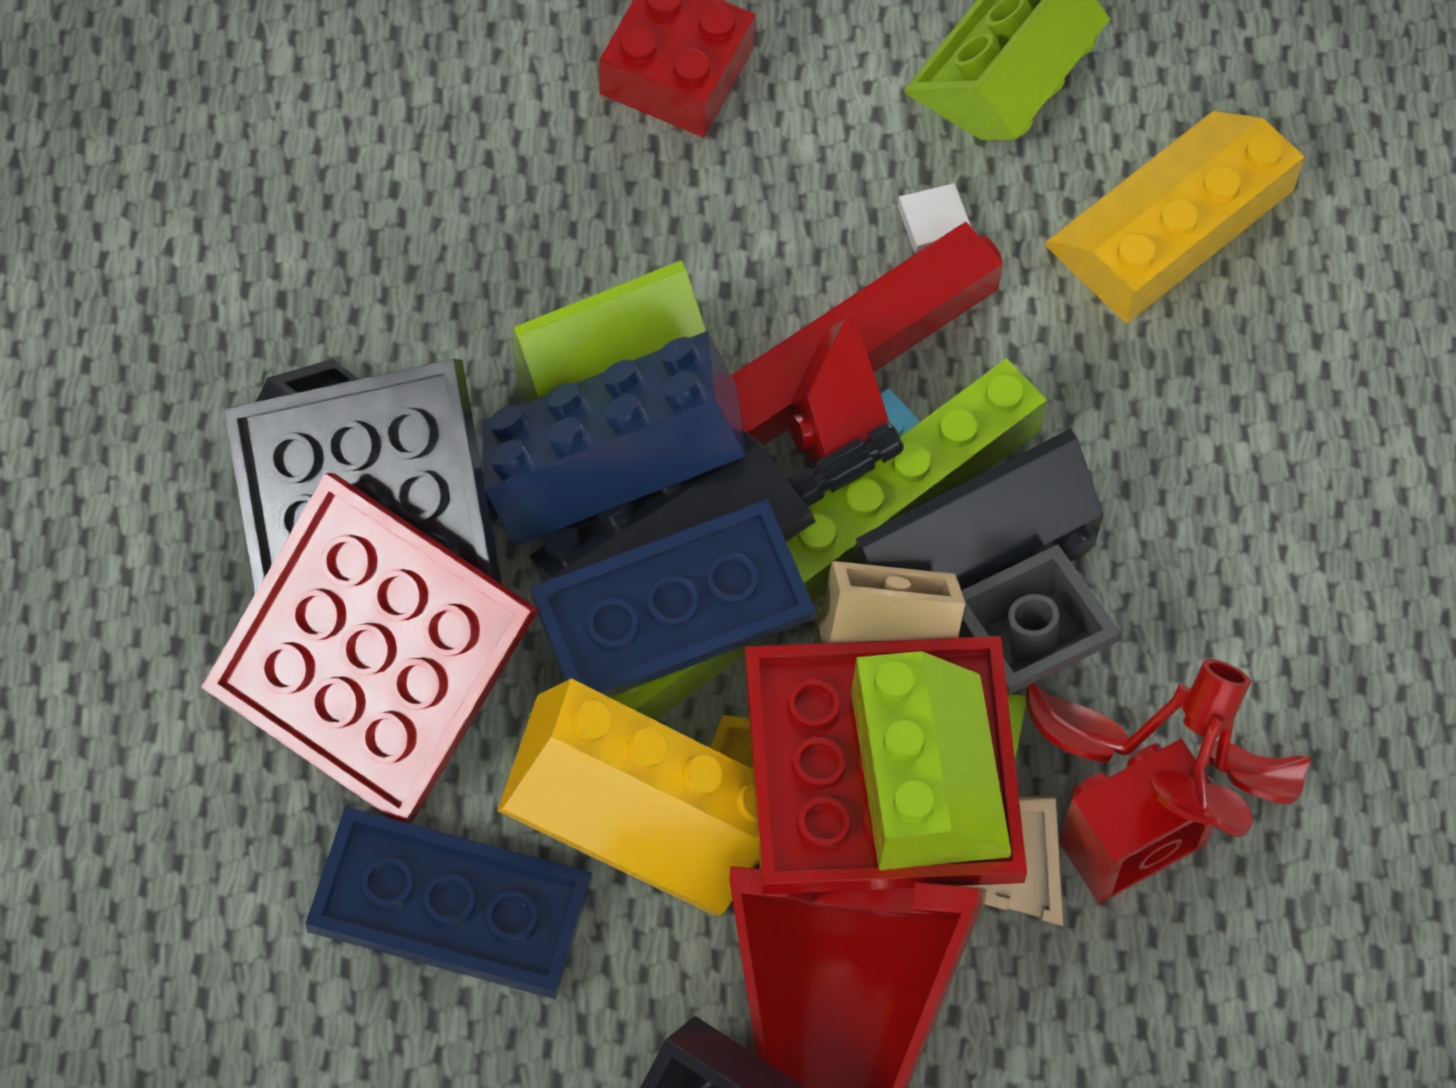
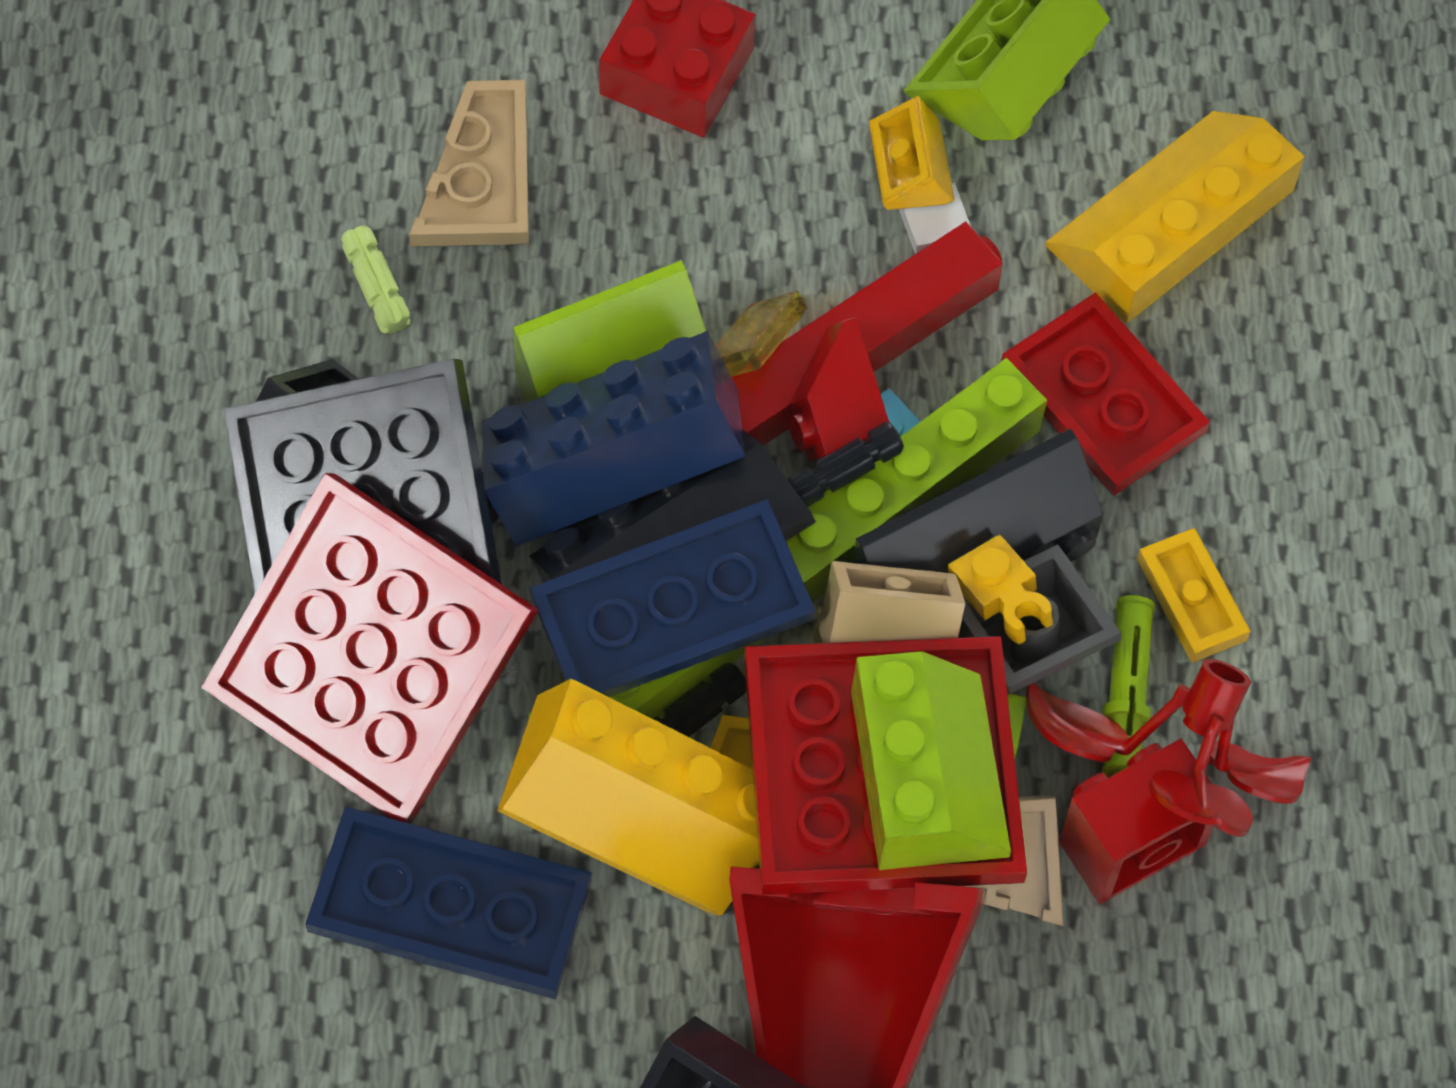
none -> yellowish green axle [341,225,411,335]
none -> tan wing [409,80,529,247]
none -> black axle [653,662,747,737]
none -> clear yellow tile [716,290,807,377]
none -> yellow slope [869,96,954,210]
none -> yellow plate [948,534,1053,644]
none -> red plate [1001,292,1210,496]
none -> lime pin [1102,595,1155,778]
none -> yellow plate [1136,527,1251,663]

